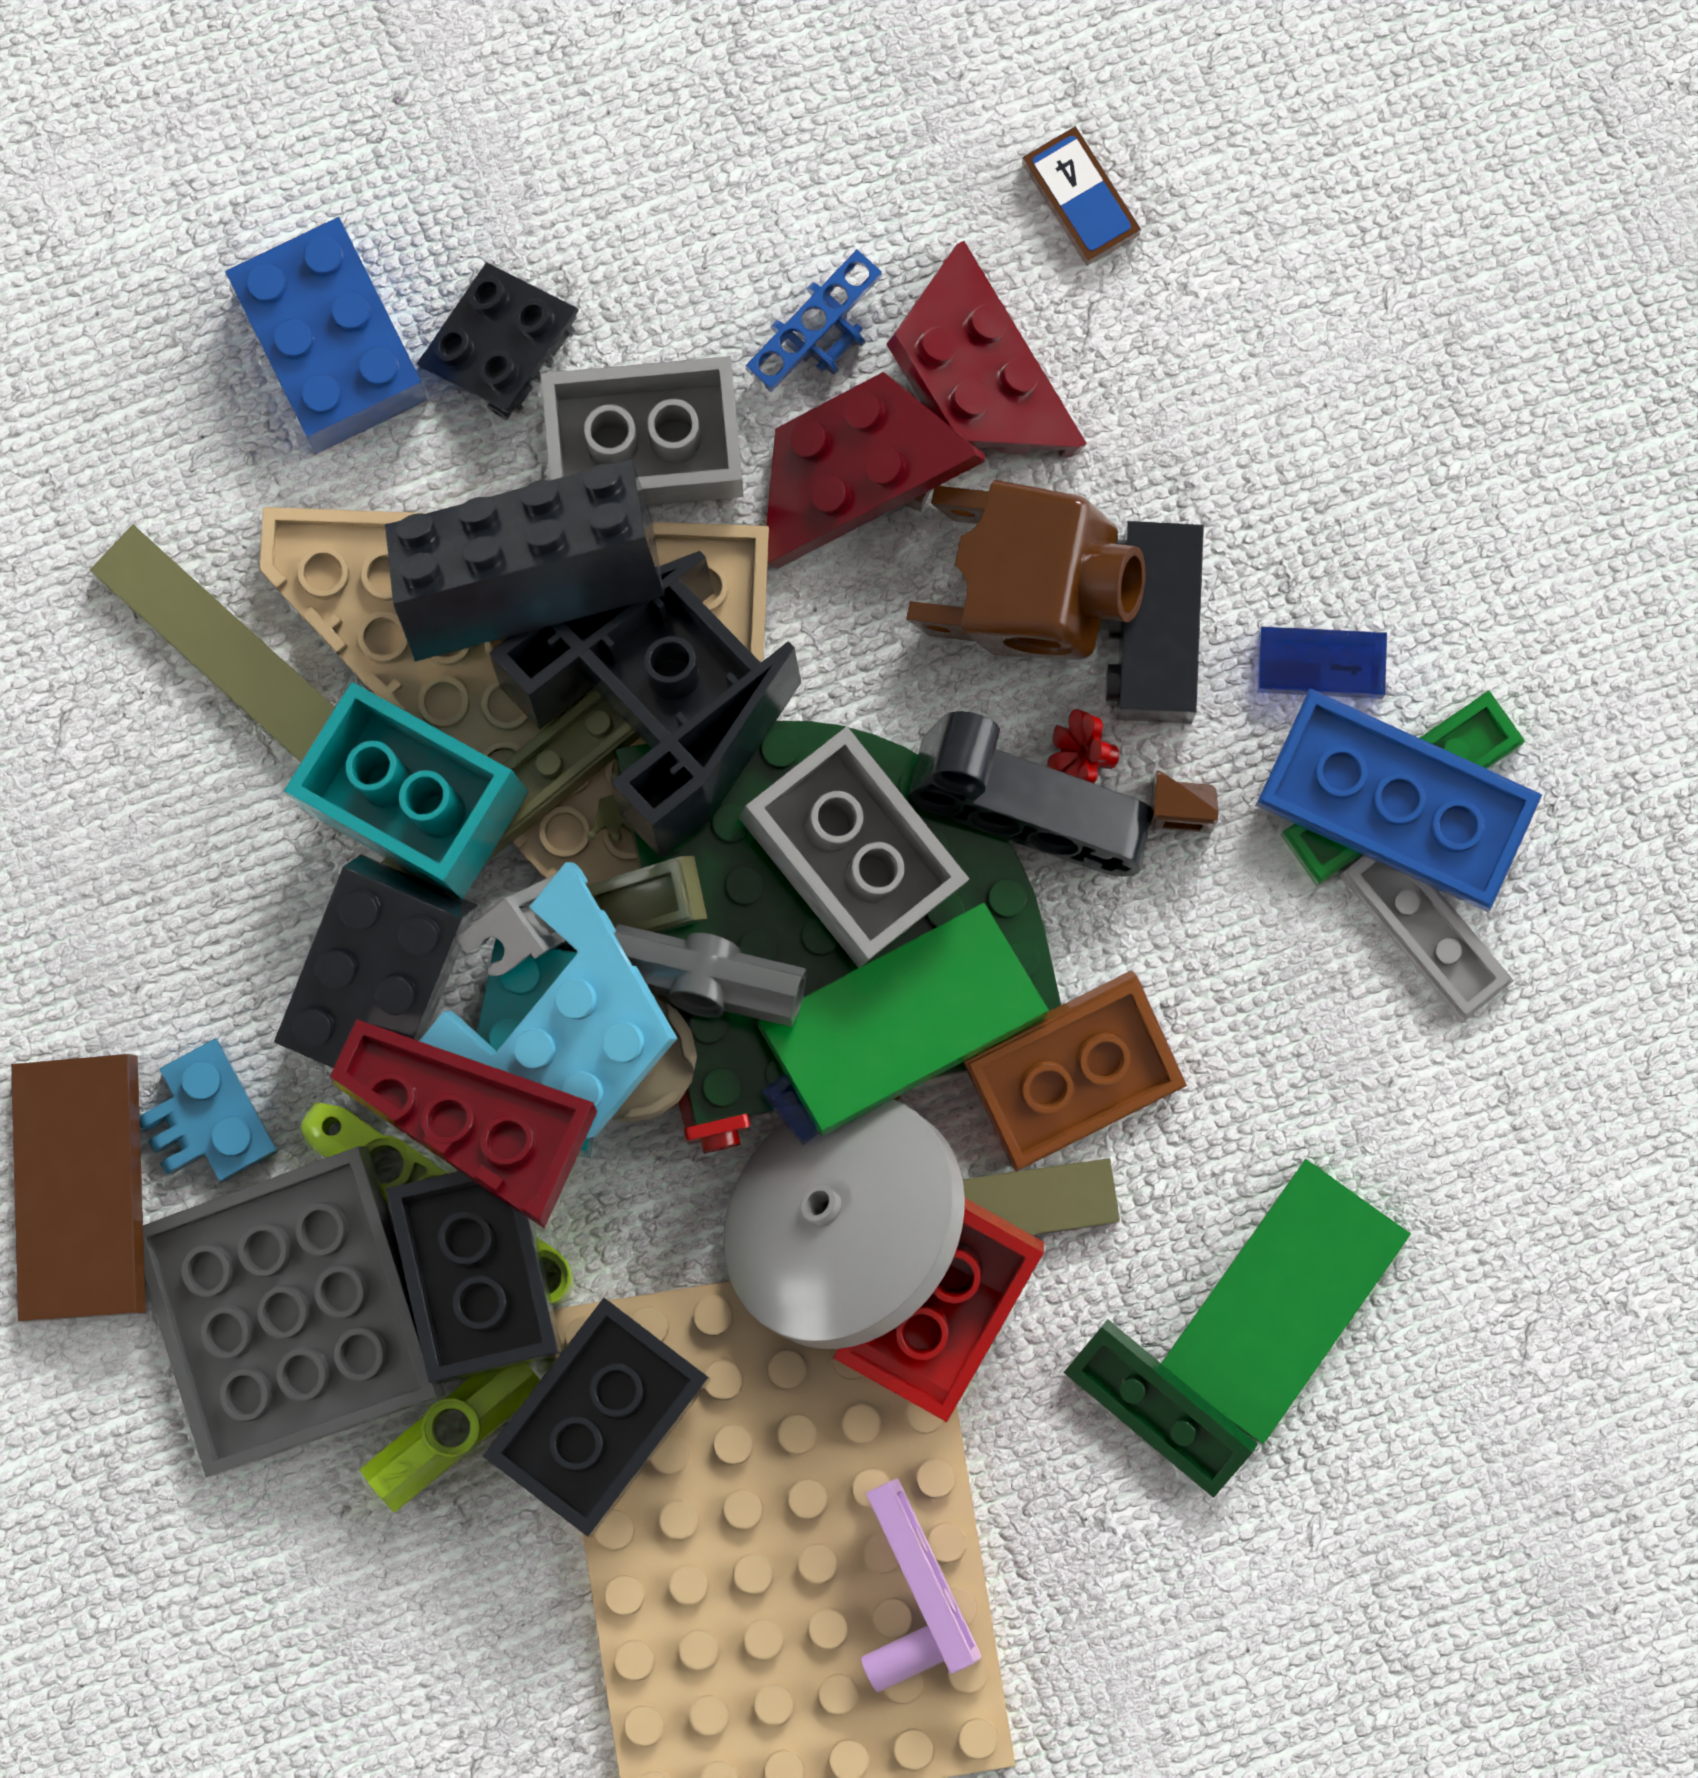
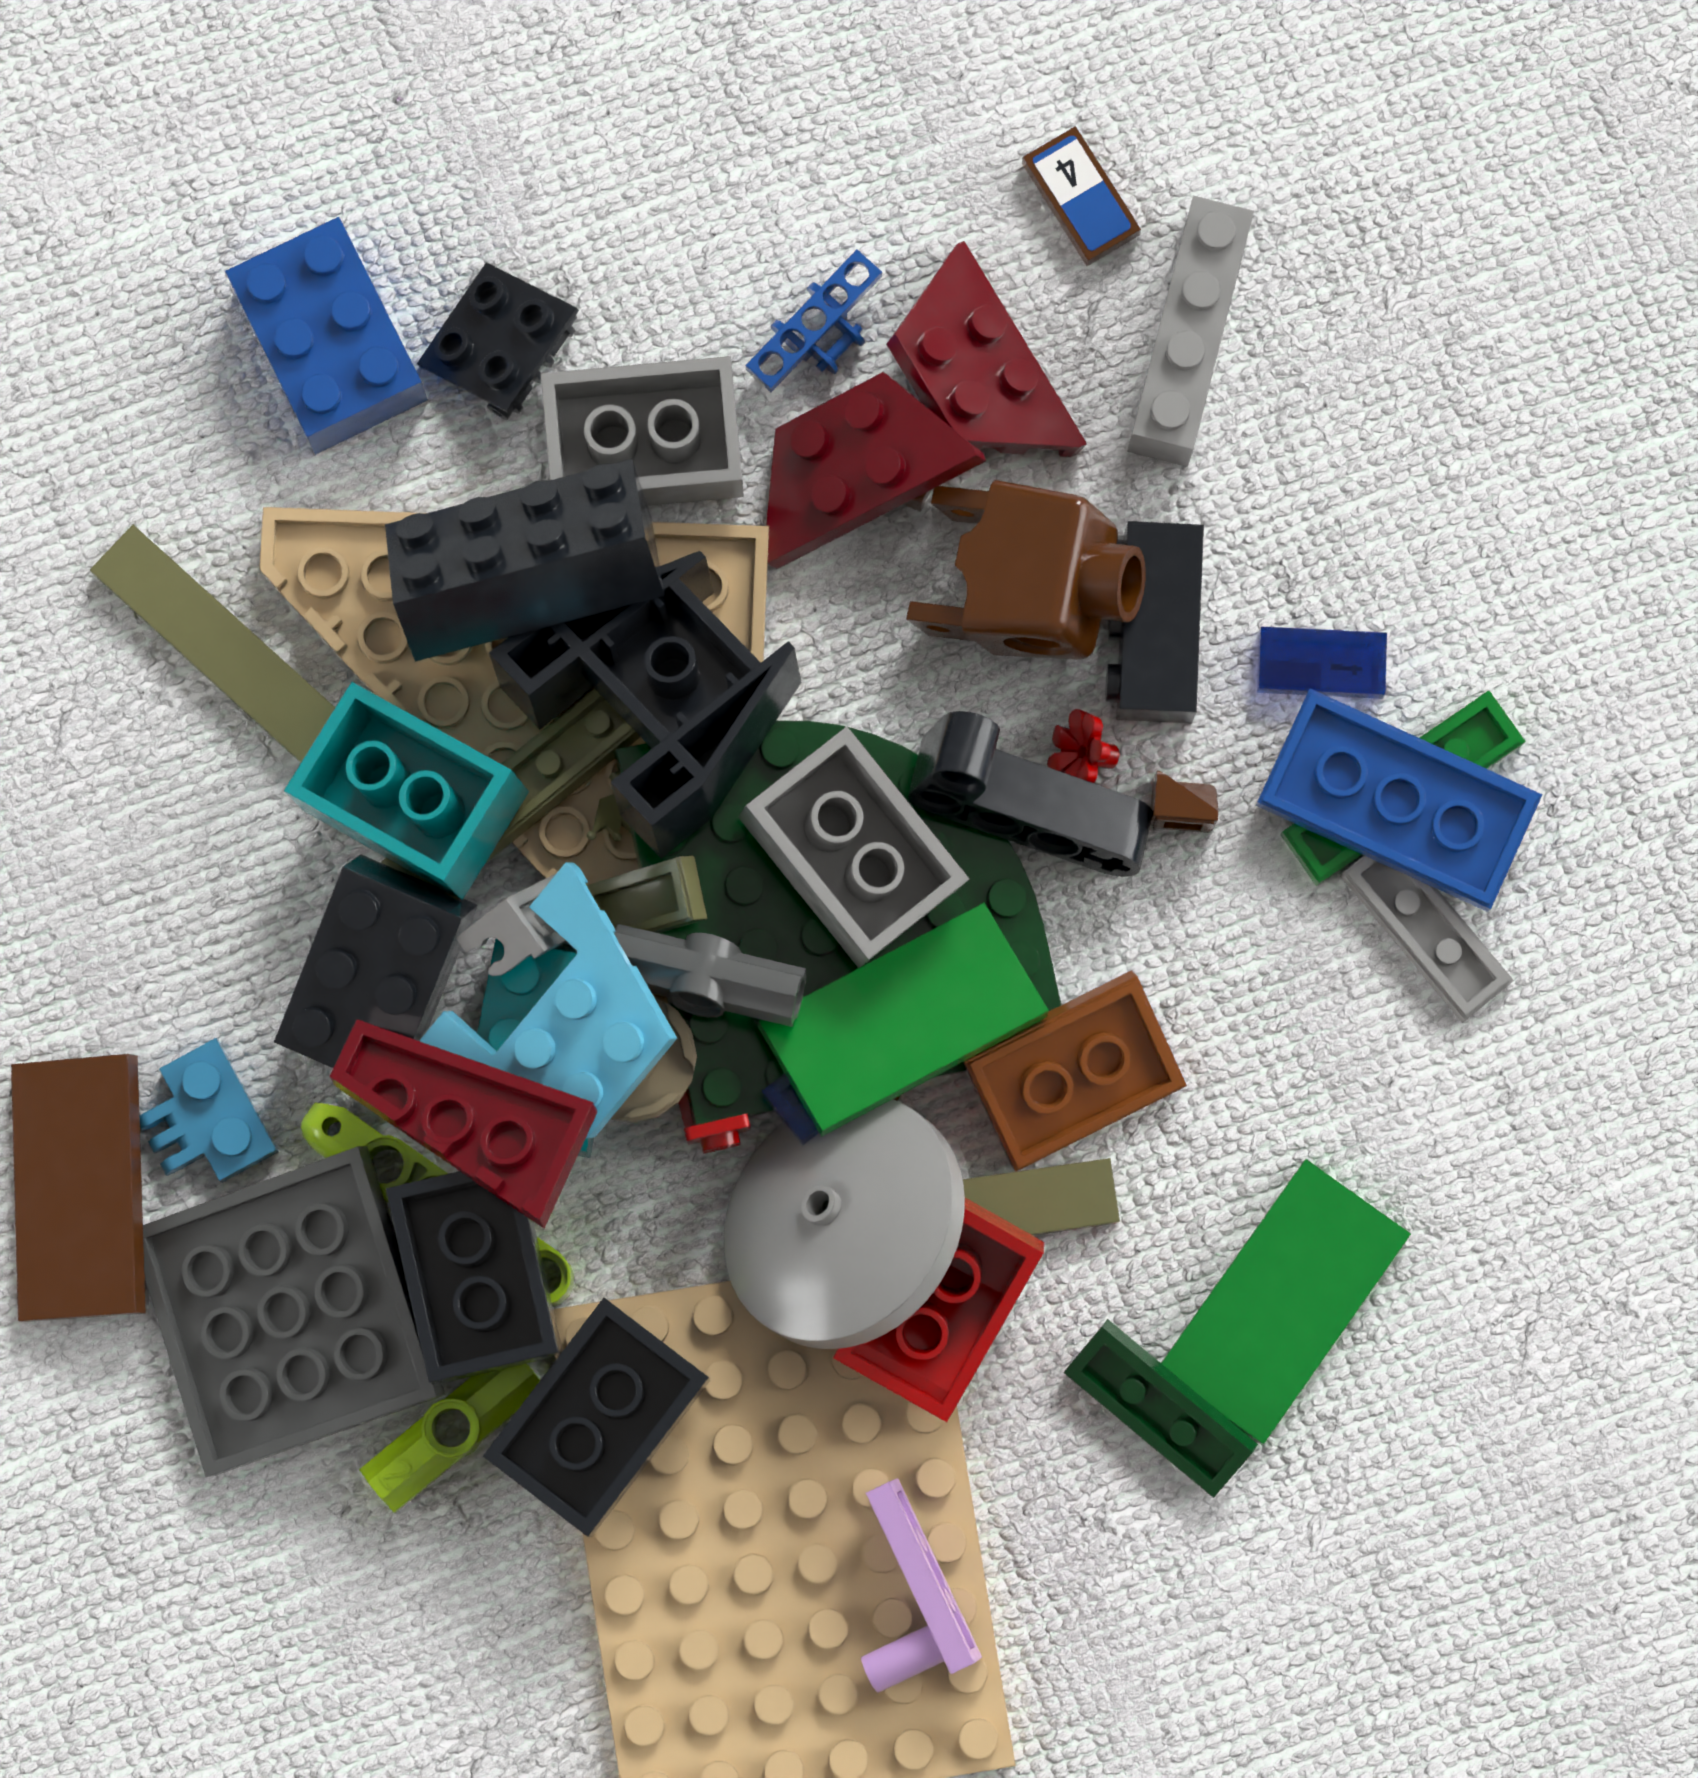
none -> light grey brick [1127,195,1254,467]

